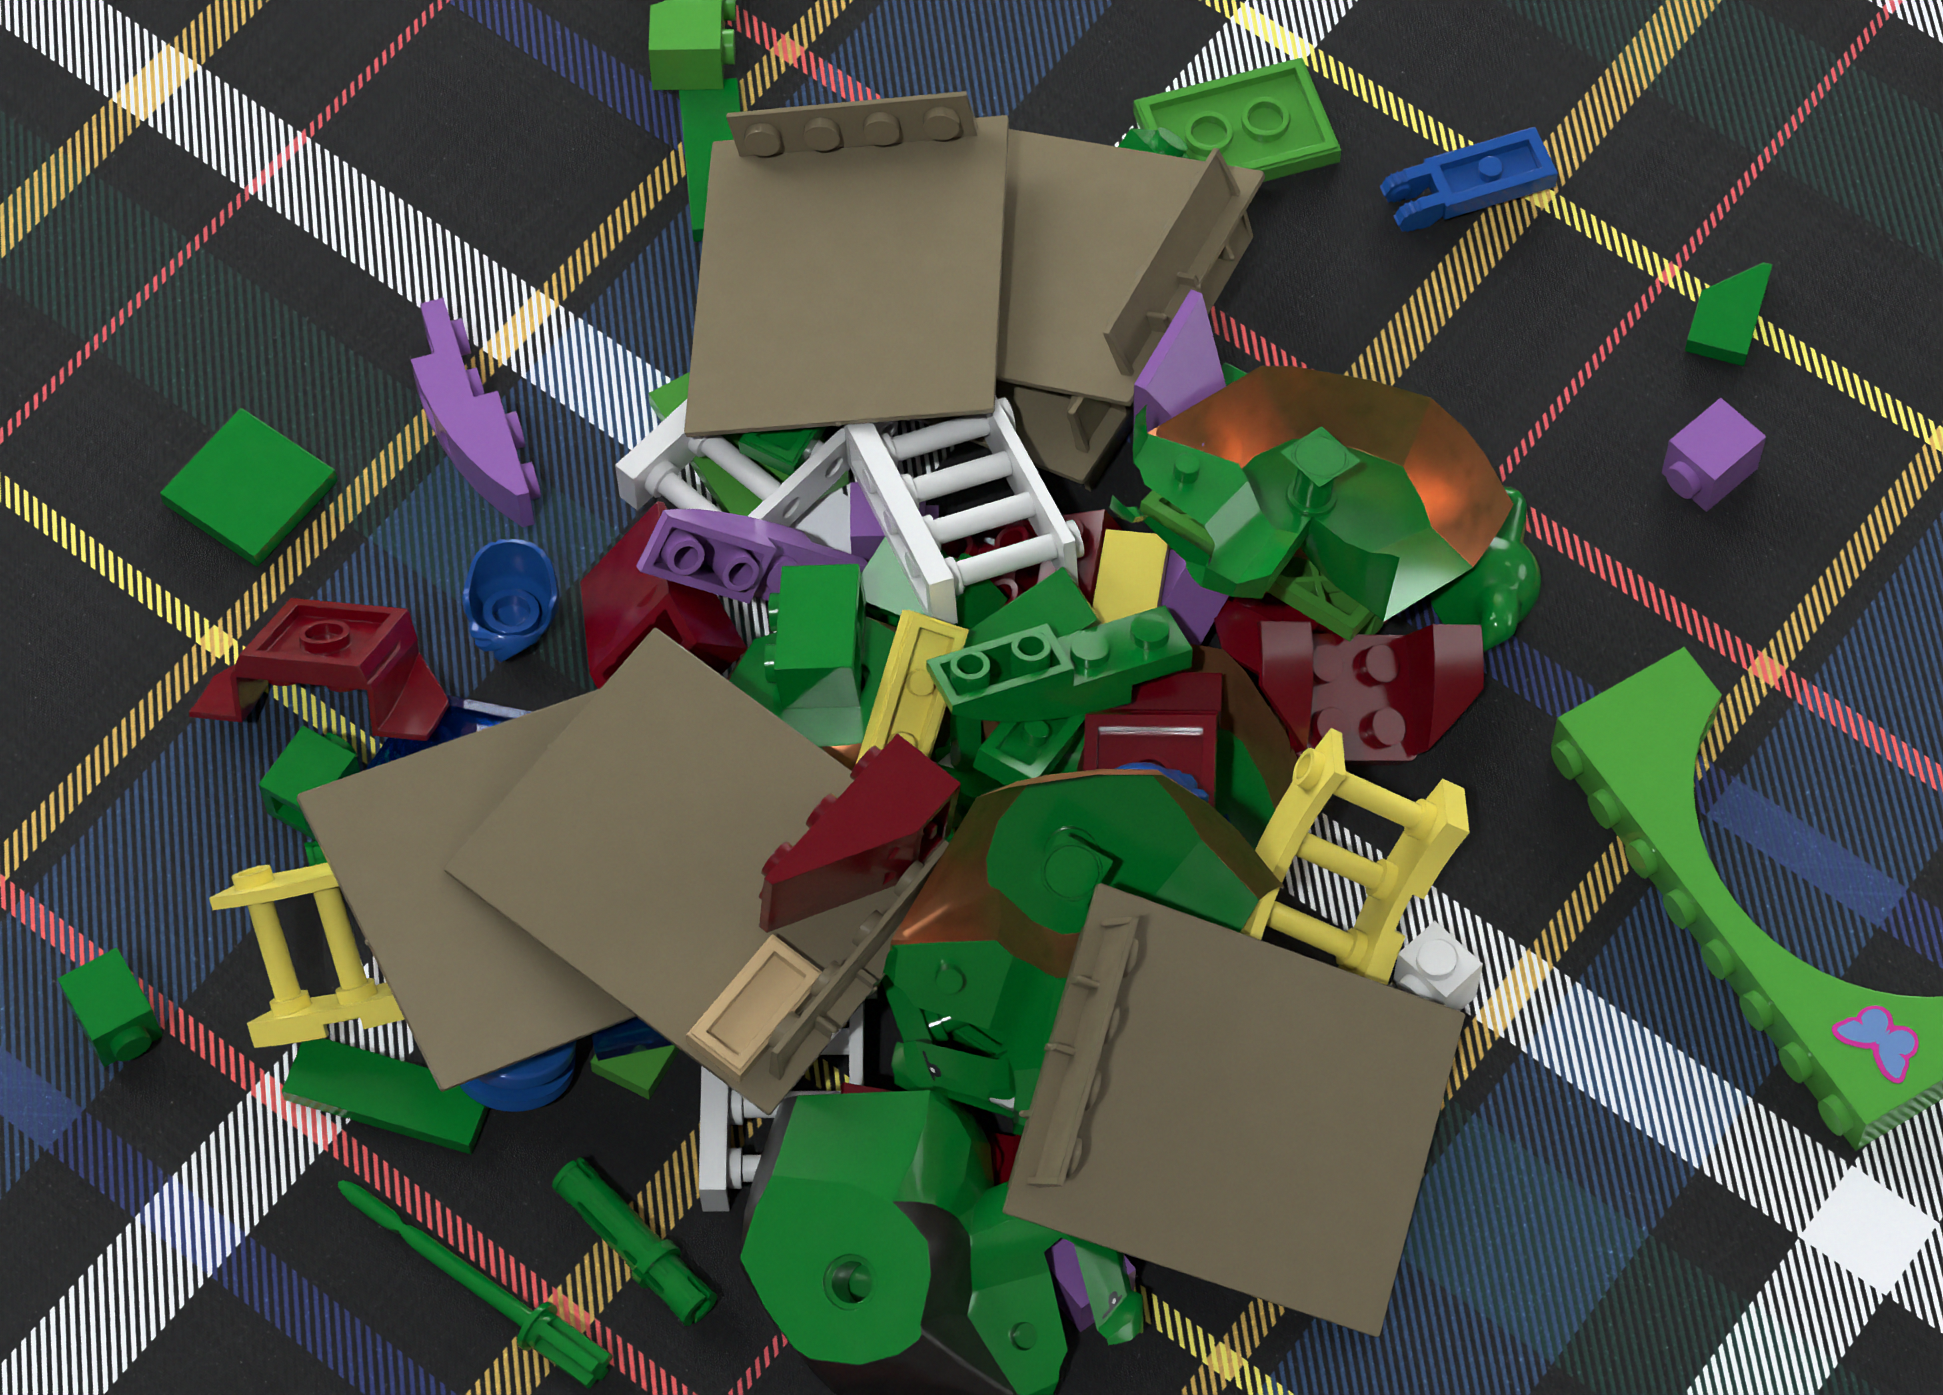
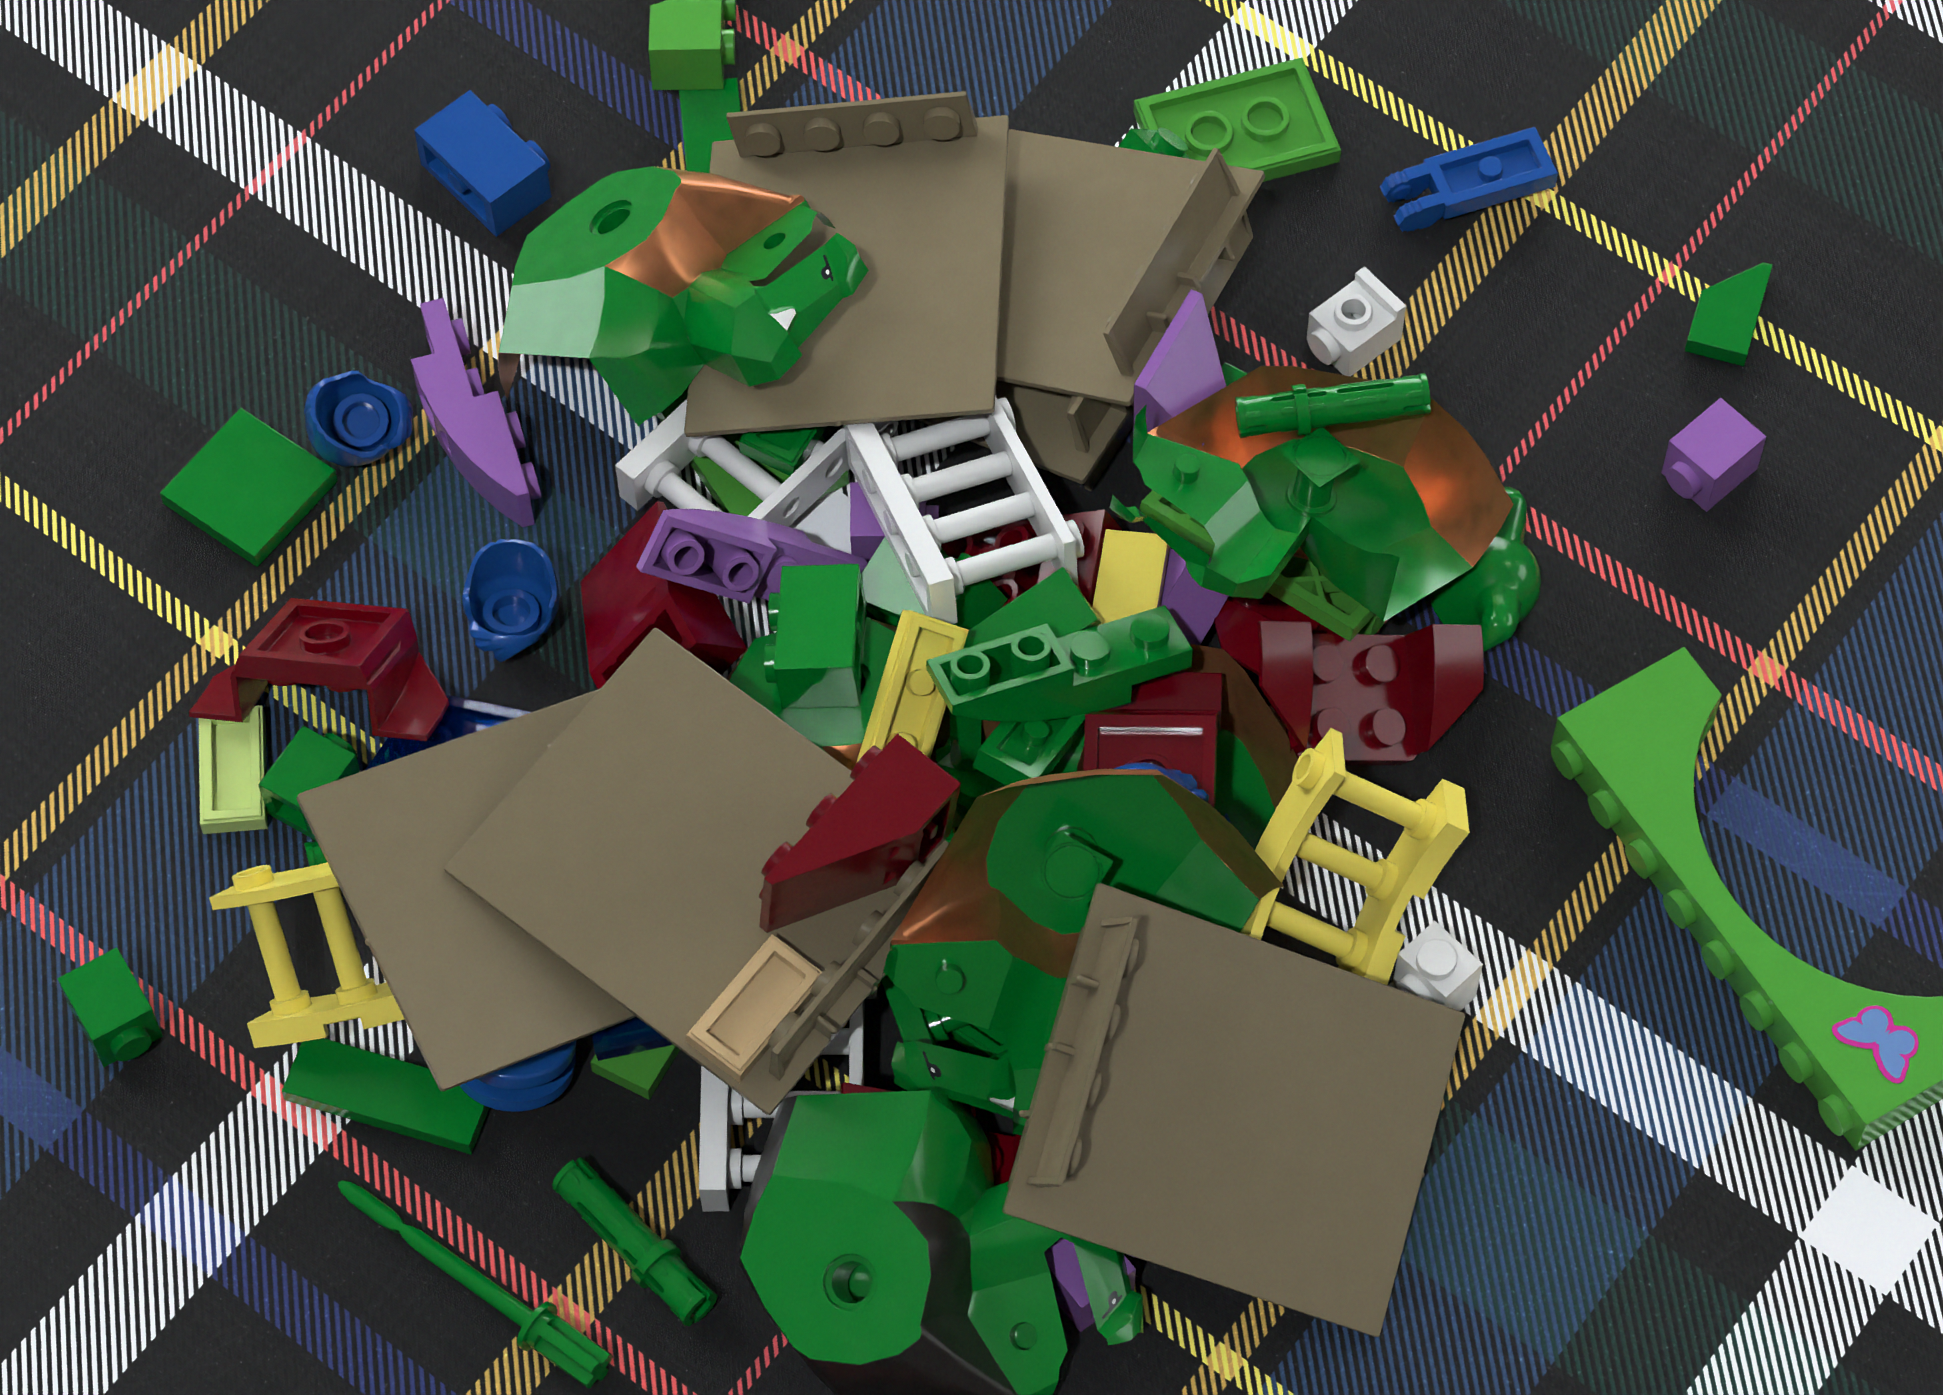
none -> yellowish green tile [199,705,268,834]
none -> blue hair [304,371,413,467]
none -> blue brick [414,90,552,237]
none -> green piece [498,166,869,426]
none -> green pin [1235,373,1431,438]
none -> white brick [1306,266,1406,376]

